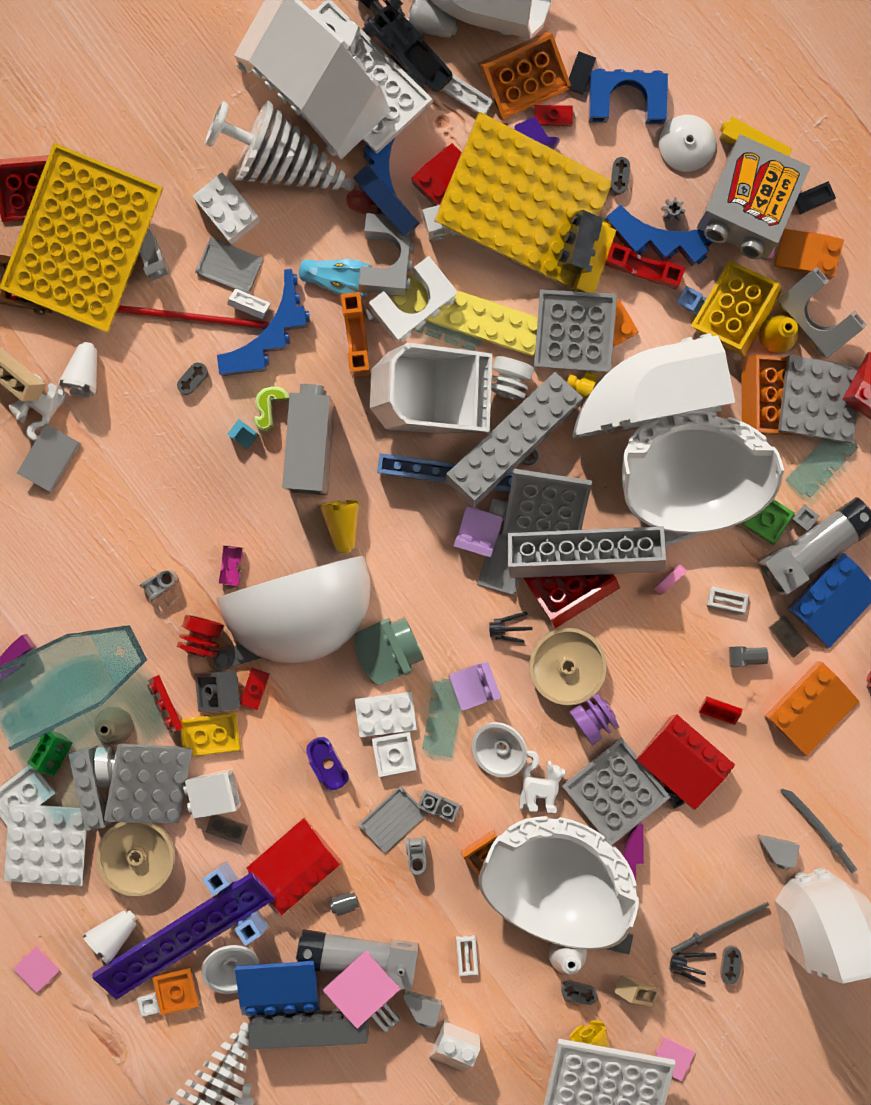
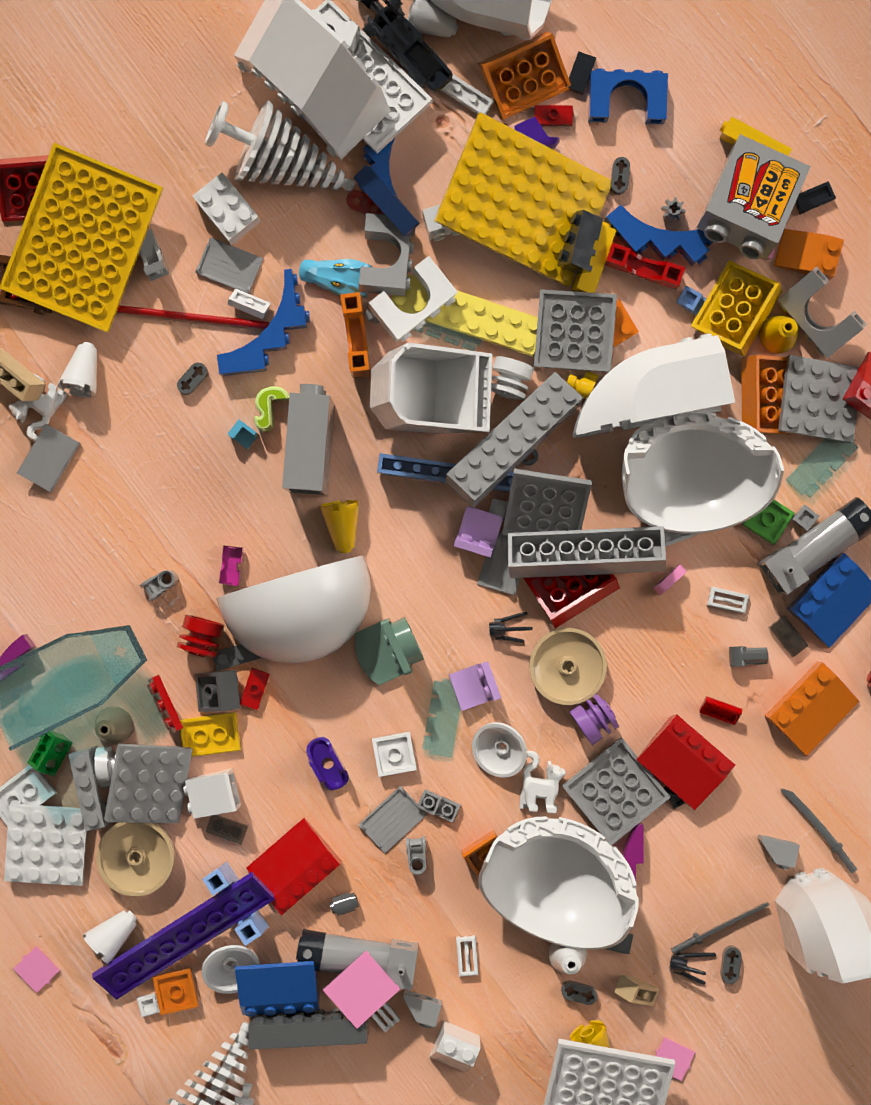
white plate [355,691,417,737] -> none
red slope [411,143,462,206] -> none
white dish [659,115,716,172] -> none

